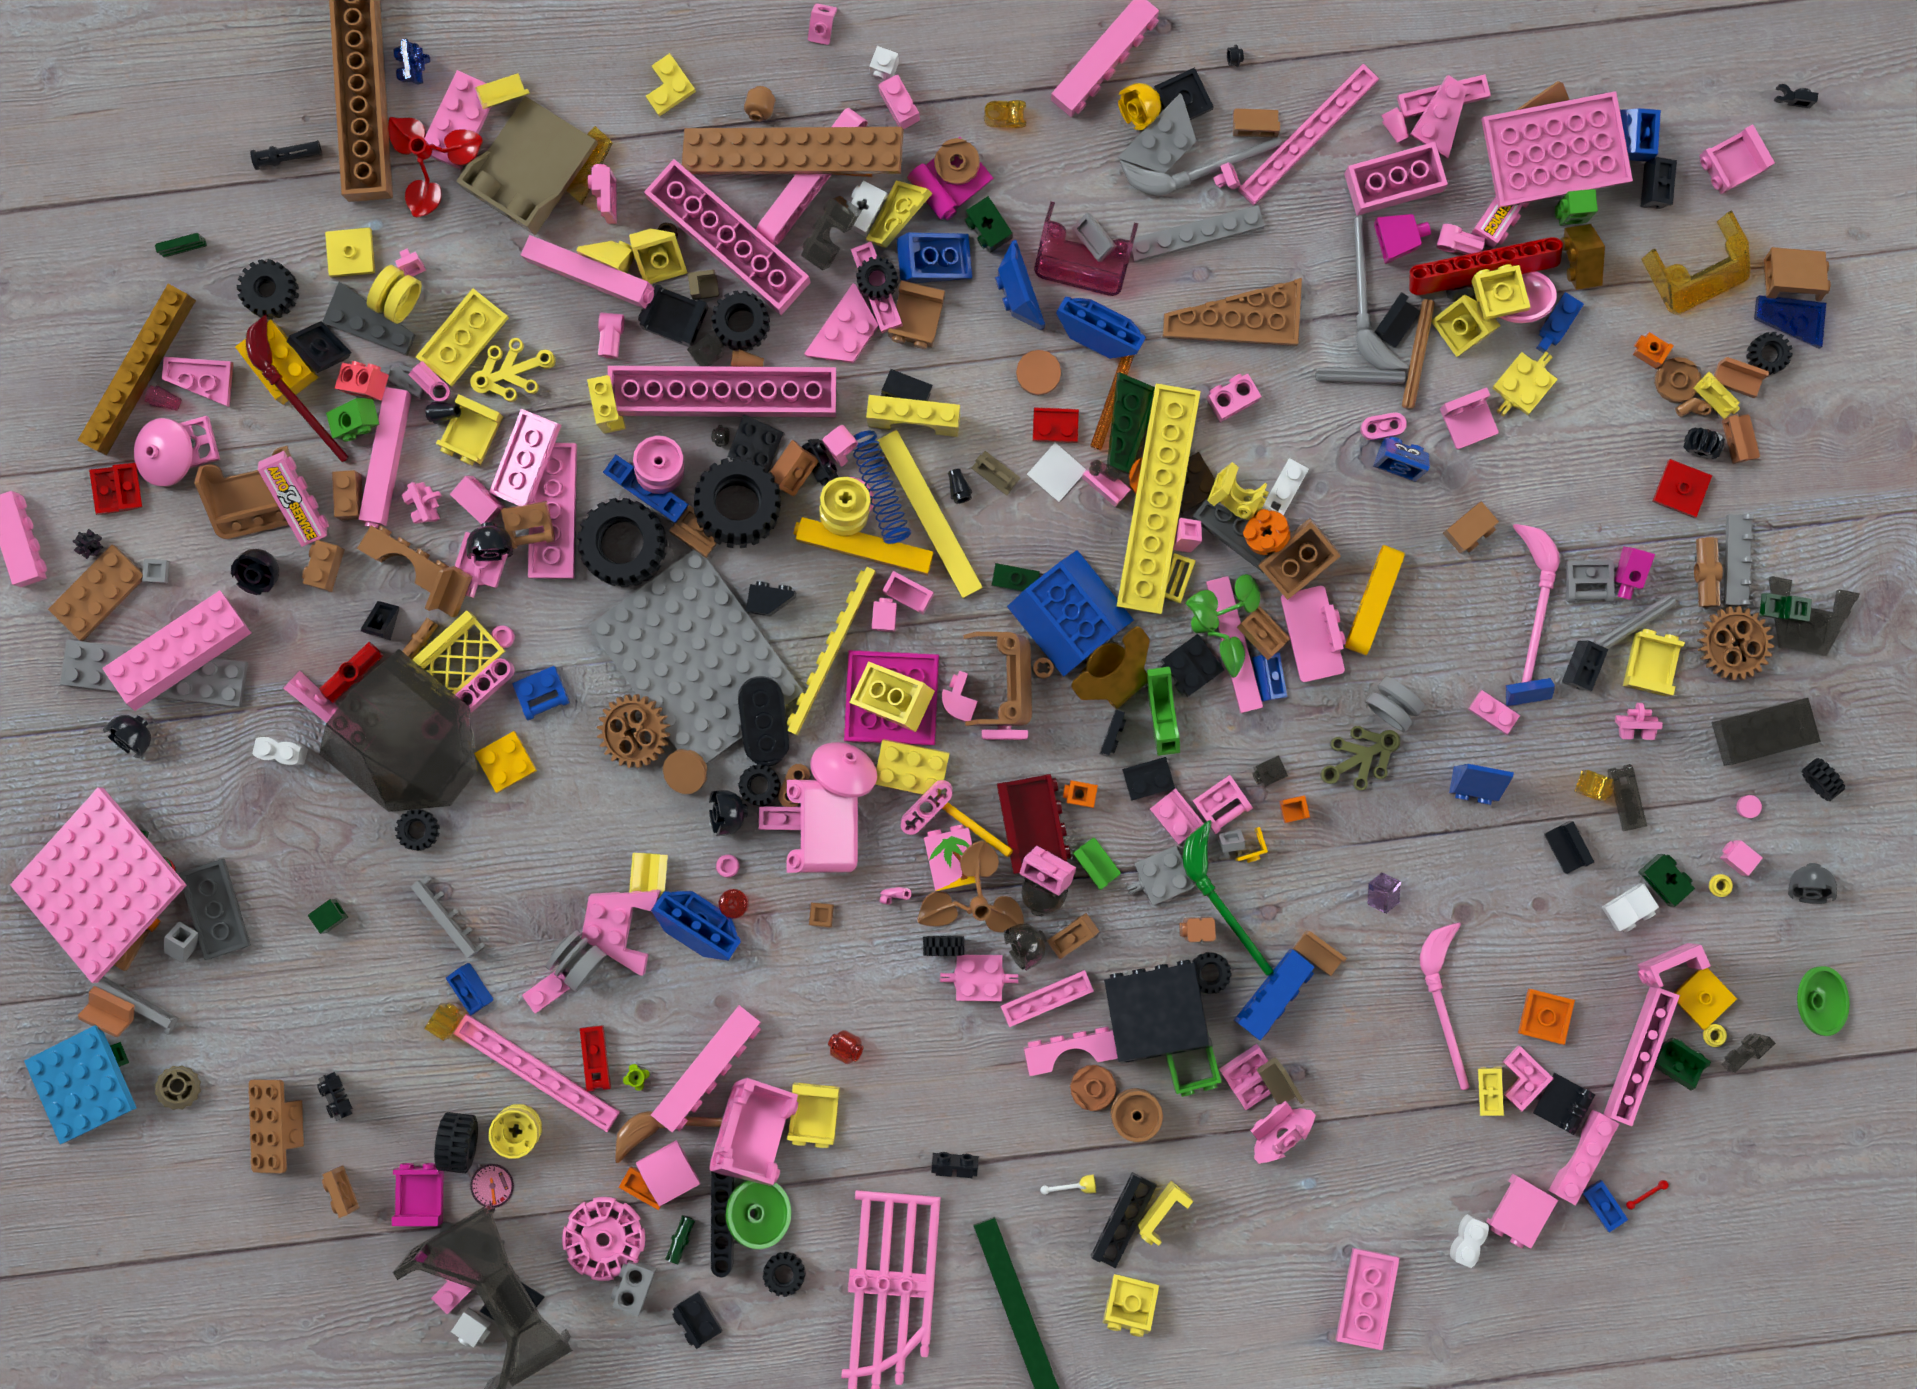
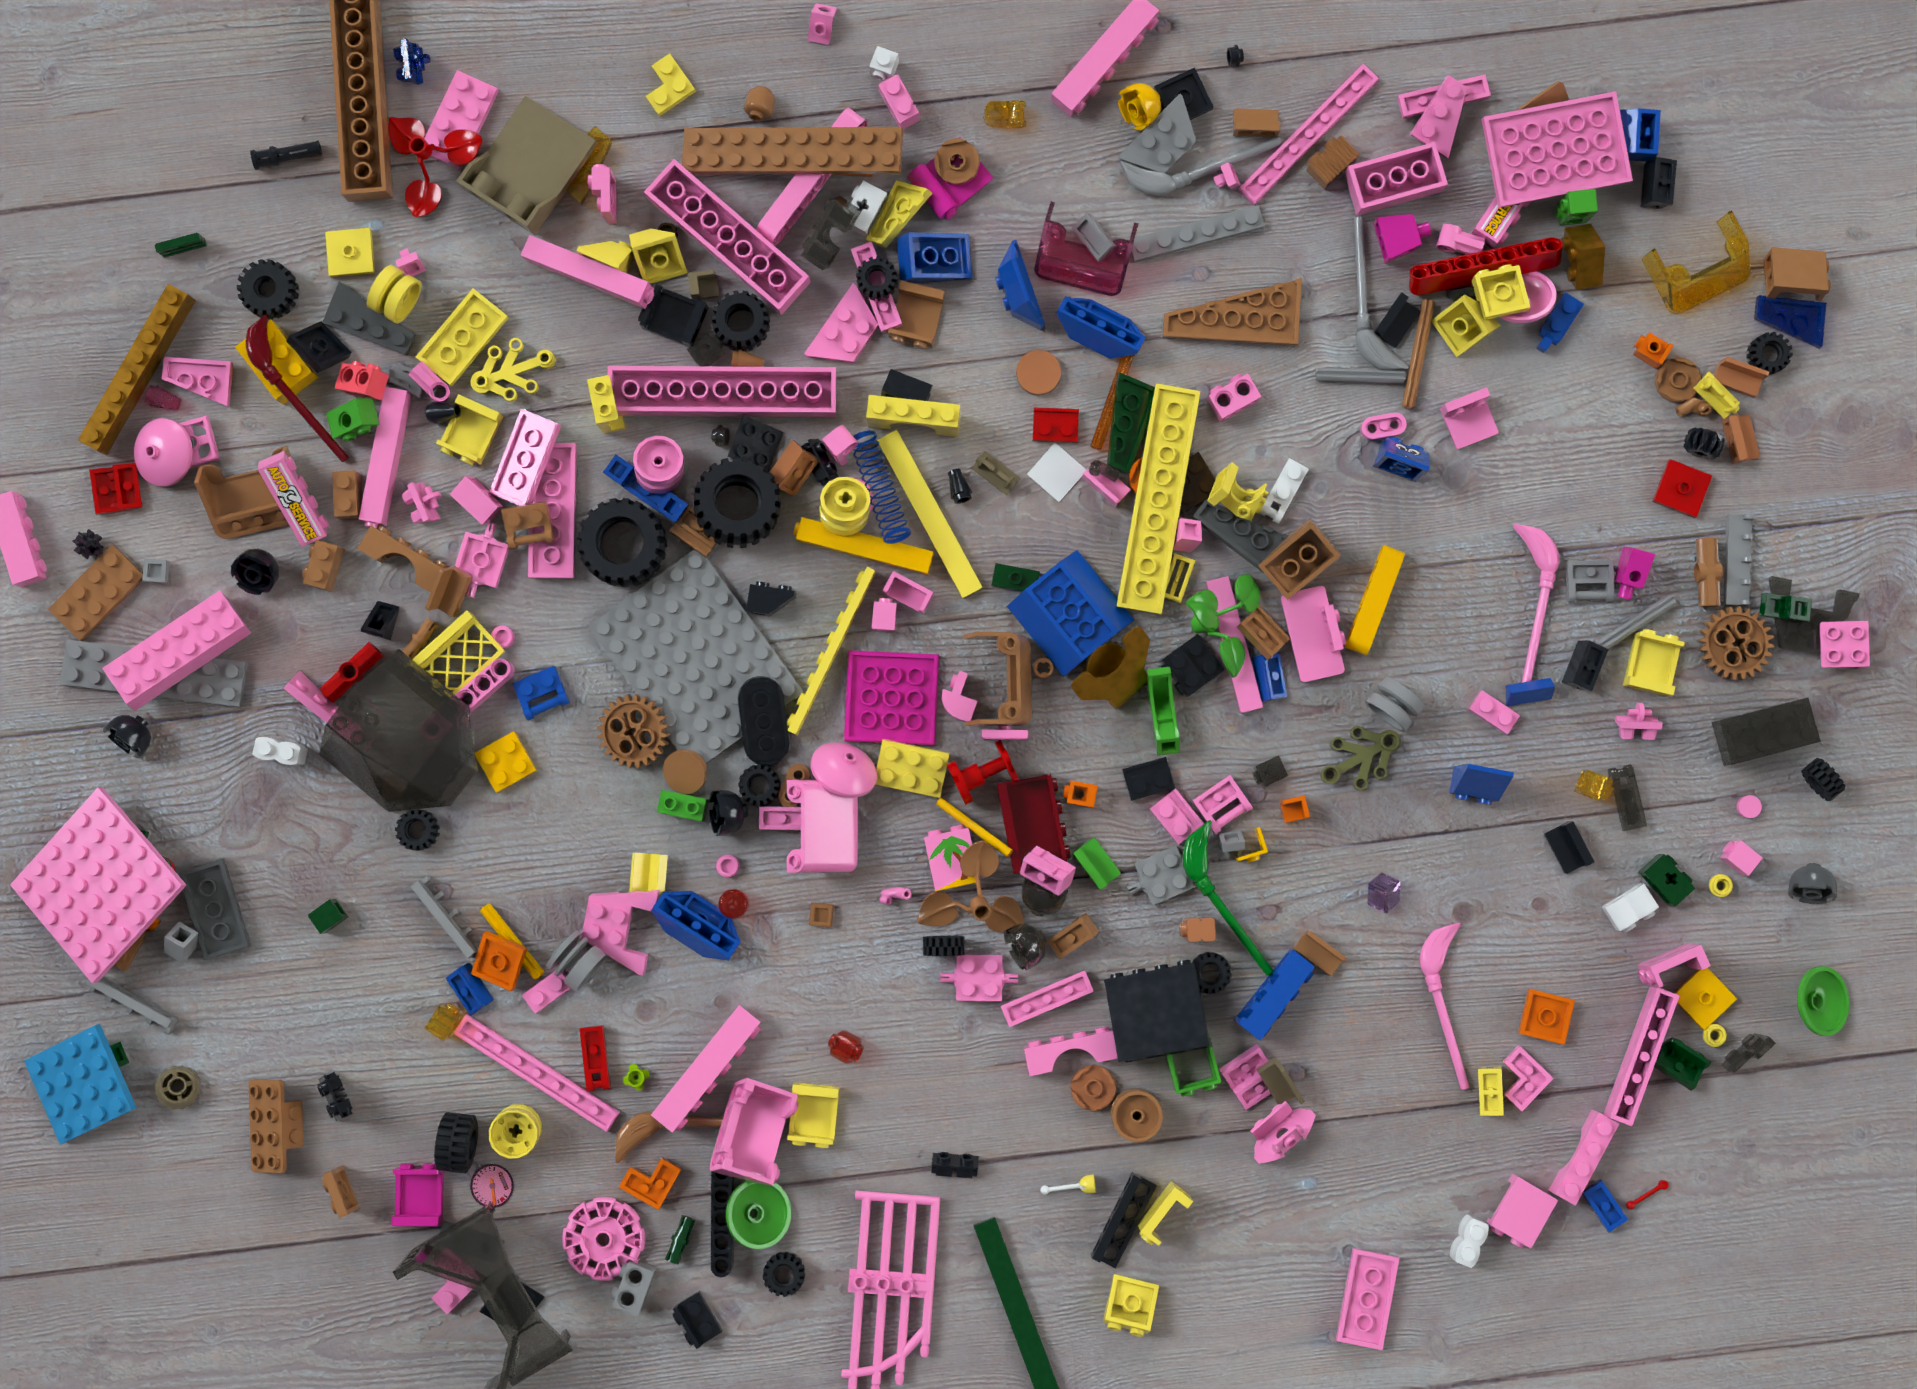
nougat panel [78,986,135,1037] -> none
white brick [451,1308,491,1347] -> none
black cylinder [466,522,513,561] -> none
light yellow panel [475,73,529,110] -> none
bright pink piece [598,312,624,359] -> none
bright pink slope [636,1140,700,1207] -> none
light yellow slope [849,661,935,732] -> none
bright pink beam [901,780,952,835] -> none
dark green brick [964,196,1013,253] -> none
black plate [1099,709,1126,757] -> none
orange plate [1243,509,1290,555] -> none
bright pink cone [1381,107,1409,143] -> none
medium nougat brick [1443,501,1499,553] -> none
light yellow plate [1492,352,1558,416] -> none
black hinge [1533,1072,1595,1135] -> none
bright pink panel [1699,124,1775,194] -> none
black plate [1774,84,1819,109] -> none
none -> orange plate [471,931,527,991]
none -> yellow axle [480,904,544,980]
none -> bright green brick [657,790,709,822]
none -> red piece [947,739,1019,805]
none -> medium nougat brick [1306,135,1360,189]
none -> bright pink bracket [1820,621,1870,669]

